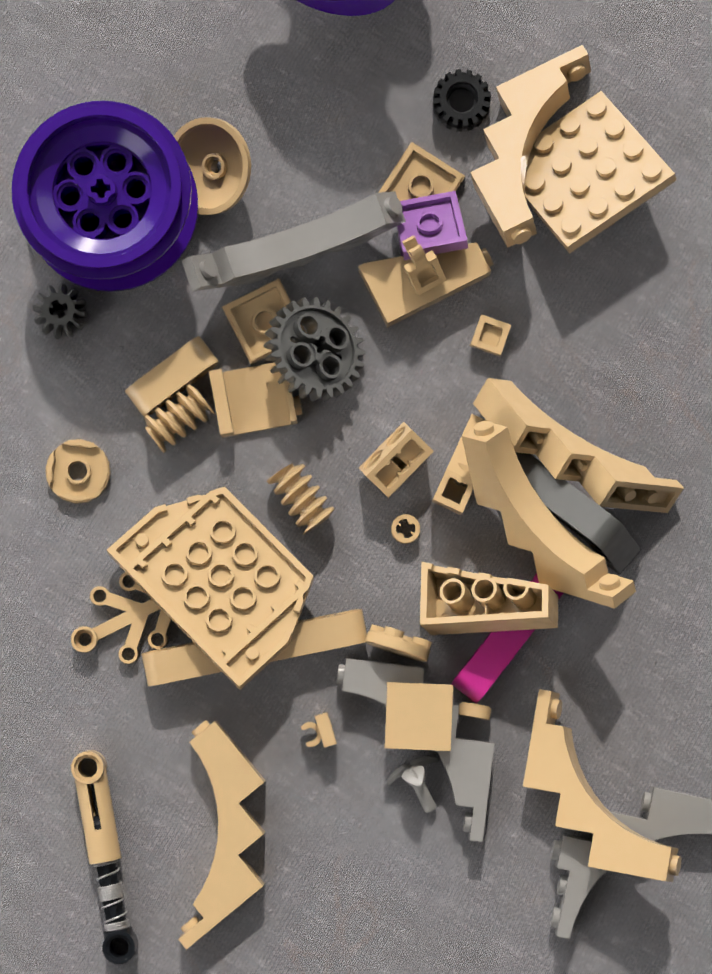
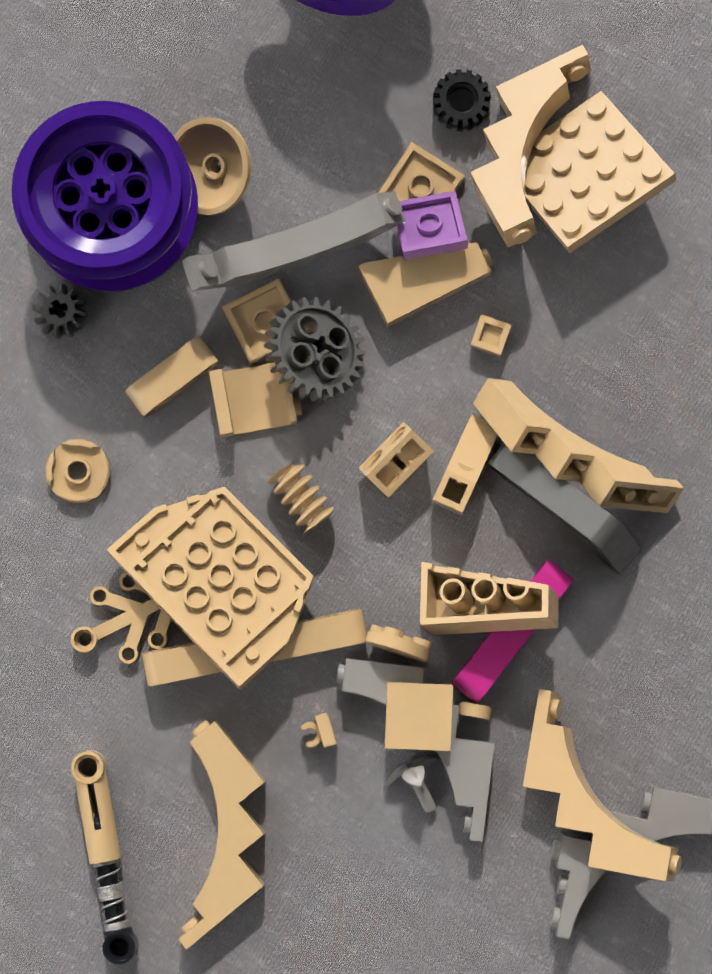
tan piece [144,384,216,453] -> none
tan bush [391,514,420,544] -> none
tan plate [402,235,446,296] -> none
tan arch [462,421,636,609] -> none

